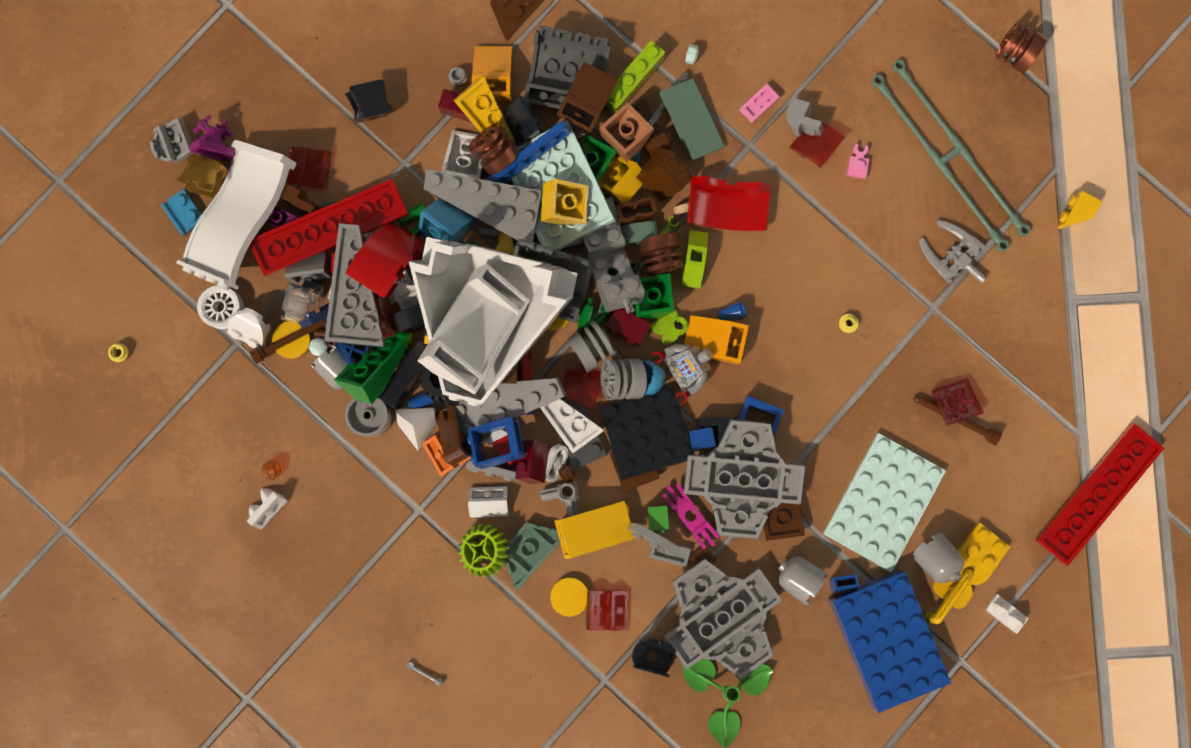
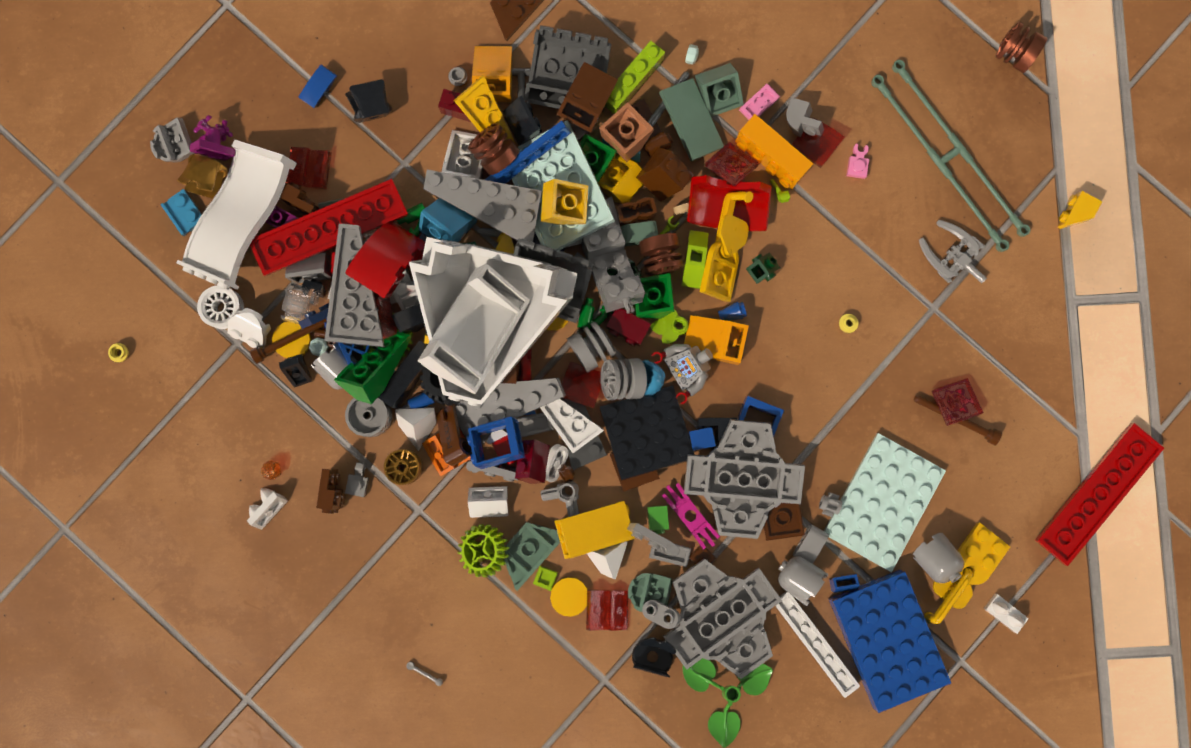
none -> black slope [279,354,312,388]
none -> blue slope [298,64,337,108]
none -> reddish brown plate [316,469,345,514]
none -> light grey plate [345,462,369,497]
none -> pearl gold wheel [384,449,423,485]
none -> dark grey piece [512,68,531,100]
none -> light grey tile [517,413,554,437]
none -> lime tile [533,565,558,591]
none -> white slope [587,541,628,579]
none -> sand green slope [628,573,673,614]
none -> light grey plate [642,600,681,629]
none -> sand green slope [695,63,744,117]
none -> yellow plate [699,191,753,302]
none -> clear red tile [705,142,759,187]
none -> light orange piece [735,114,813,190]
none -> dark green brick [746,252,780,284]
none -> lime hand [770,179,790,203]
none -> white plate [776,591,860,698]
none -> light grey beam [793,524,828,564]
none -> light grey gear [819,493,842,517]

